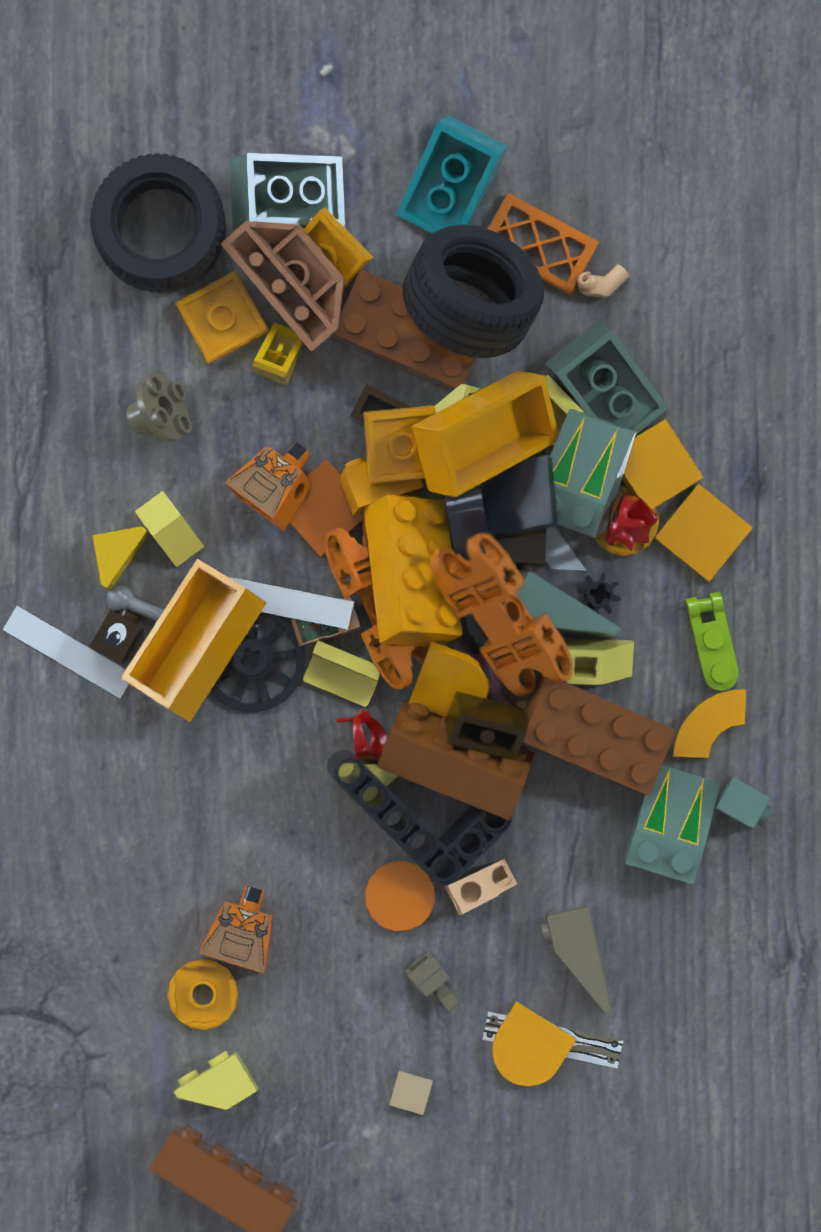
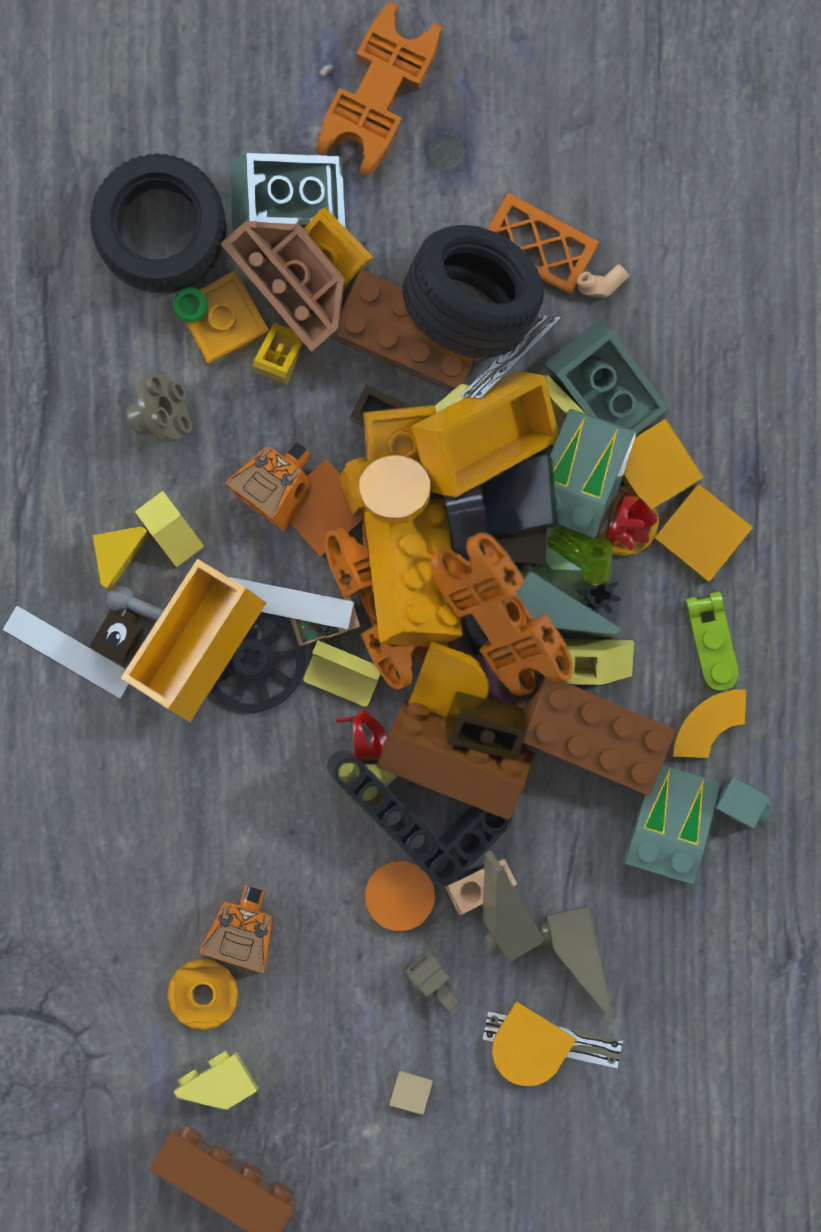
teal slope [396,115,509,233] -> none
none -> green tile [172,287,208,324]
none -> orange piece [316,2,442,177]
none -> light orange tile [359,455,431,524]
none -> sticker [460,316,561,399]
none -> dark tan slope [483,850,545,963]
none -> clear neon green piece [548,525,613,585]

